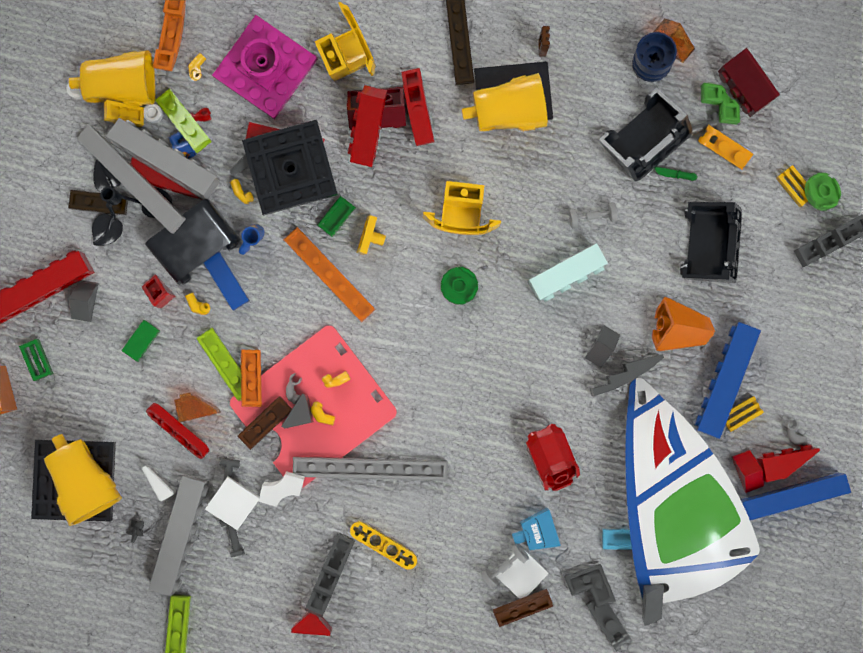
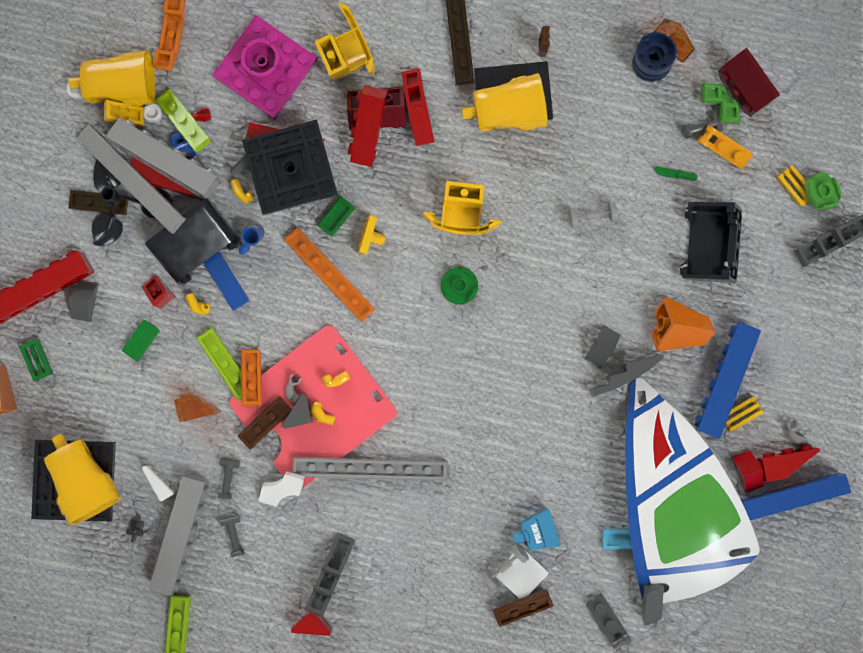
red beam [146,403,209,459] -> none
yellow arm [188,53,206,81] -> none
white tile [205,476,260,530] -> none
yellow beam [350,521,417,570] -> none
red brick [526,424,580,491] -> none
light aqua brick [528,243,608,302] -> none
dark grey tile [565,564,616,608] -> none
black windscreen [599,88,692,181] -> none

